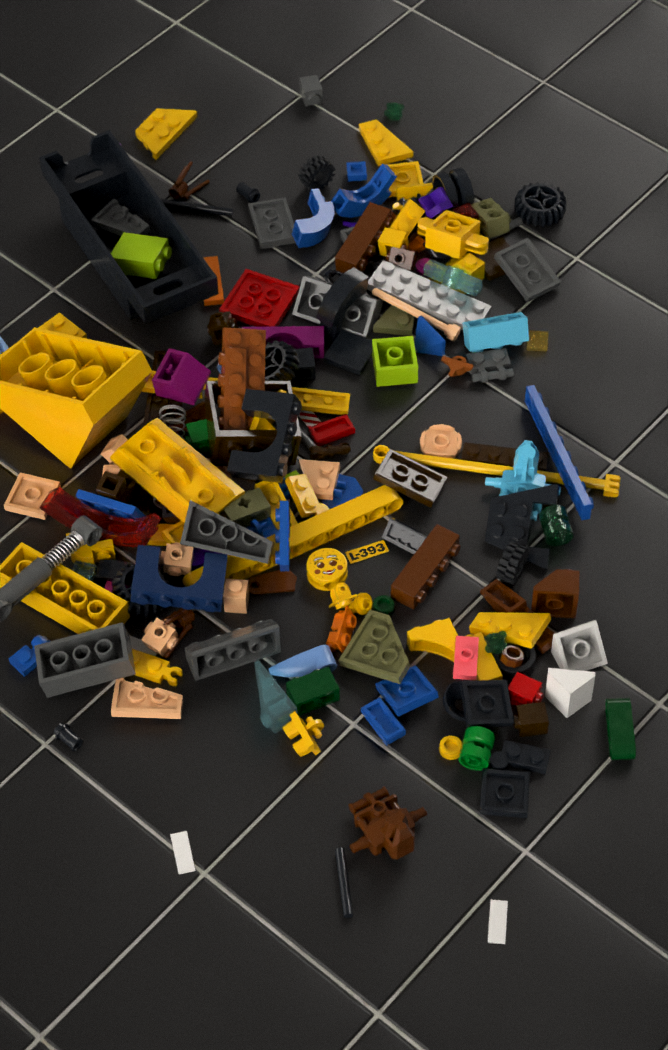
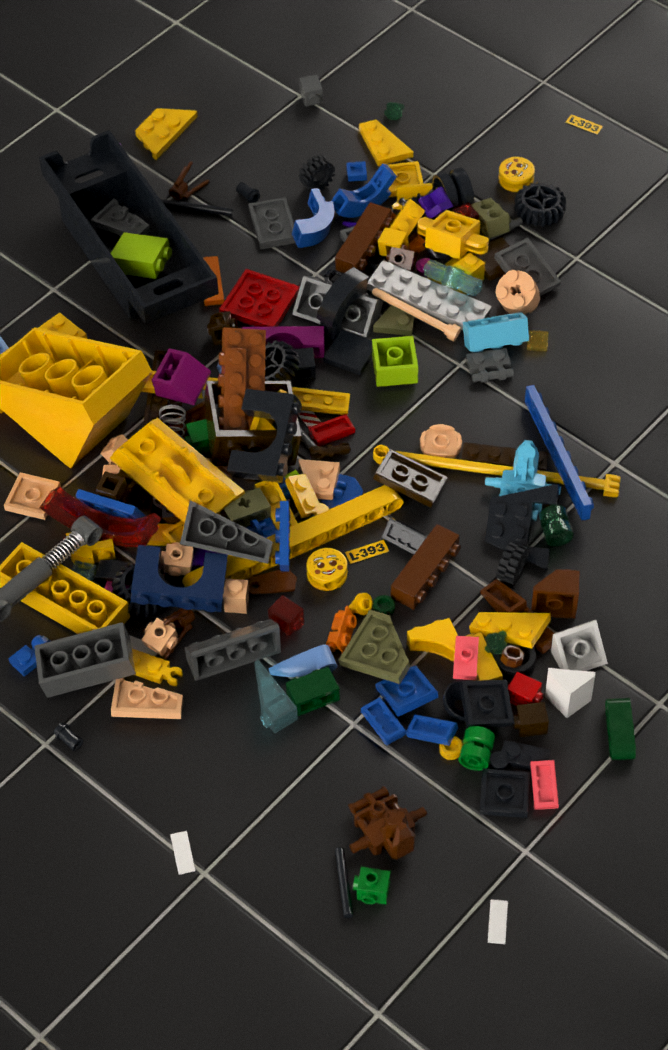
yellow hips [282,711,324,757] -> none
yellow hinge [329,582,357,610] -> none
blue slope [414,316,446,356] -> none
dark orange piece [441,356,474,377] -> none
none -> clear red brick [268,595,304,636]
none -> green brick [353,867,390,904]
none -> blue plate [406,714,458,746]
none -> light nougat brick [495,270,540,315]
none -> yellow head [499,157,535,192]
none -> coral plate [530,760,559,810]
none -> yellow sticker [566,114,603,134]

